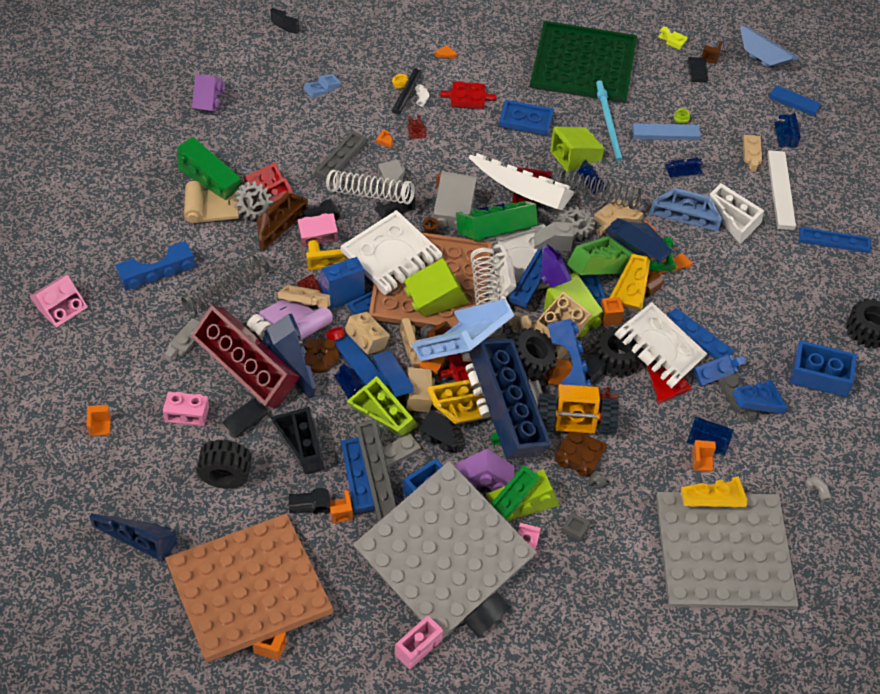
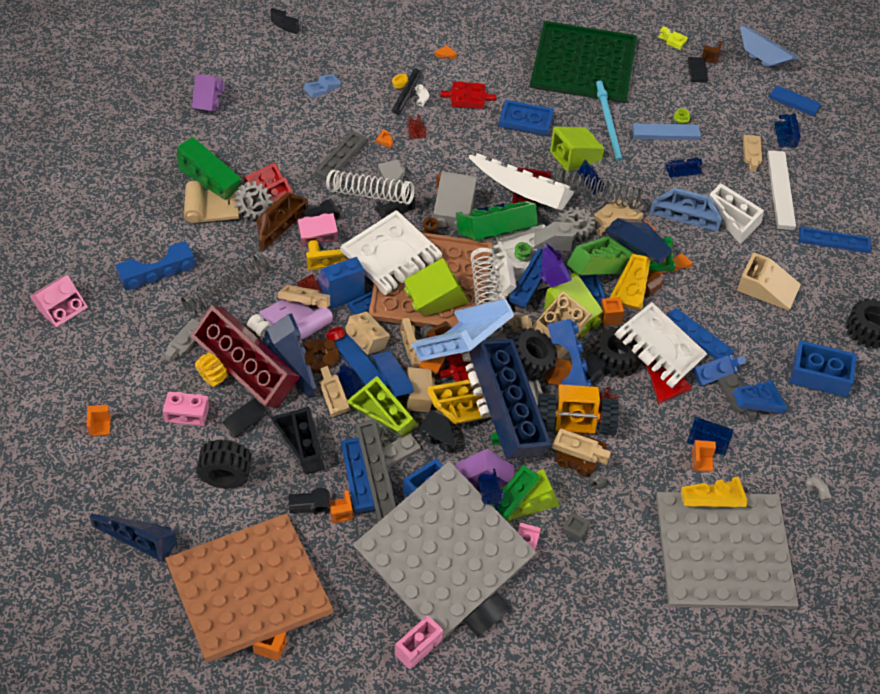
none -> yellow gear [195,352,228,387]
none -> tan hinge [319,366,350,417]
none -> clear blue hinge [478,468,503,510]
none -> bright green bush [514,242,531,260]
none -> tan hinge [552,429,611,465]
none -> tan slope [737,252,801,311]

